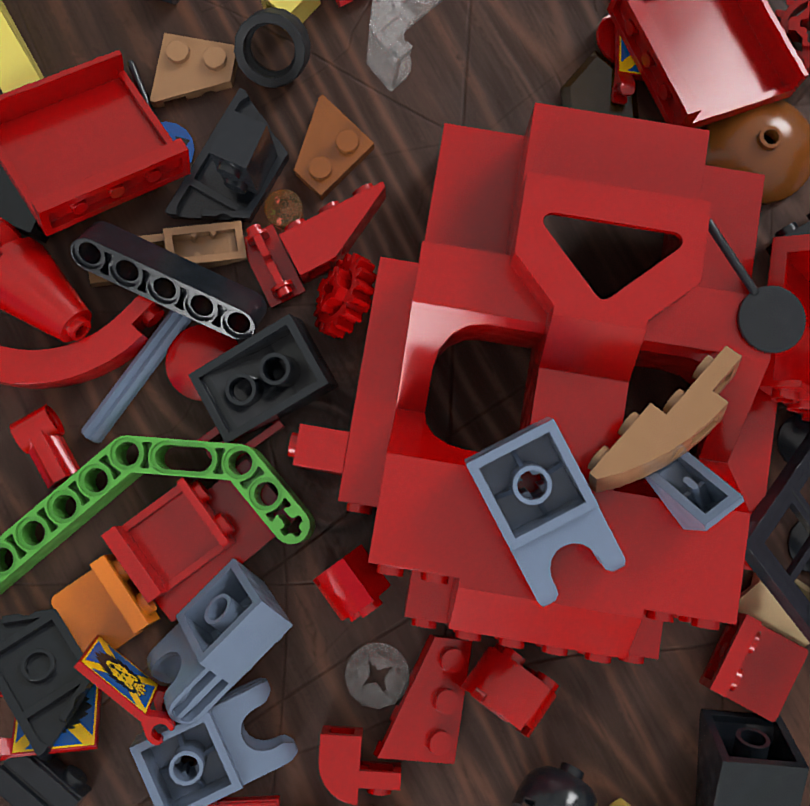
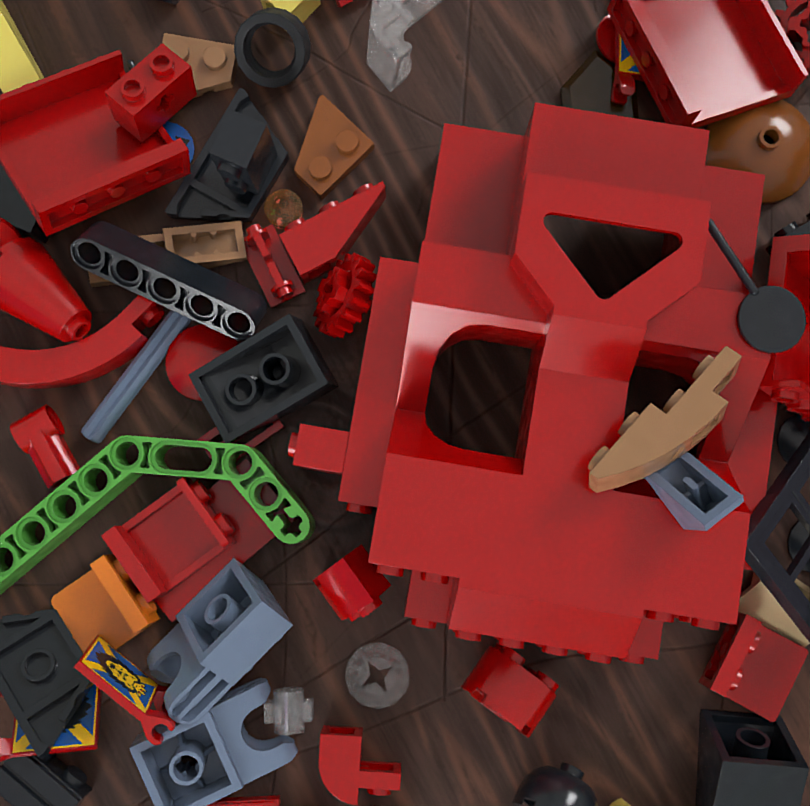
red wing [373,634,472,764] -> none
sand blue brick [464,417,626,607] -> none
none -> red brick [105,43,197,143]
none -> clear gear [264,687,314,735]

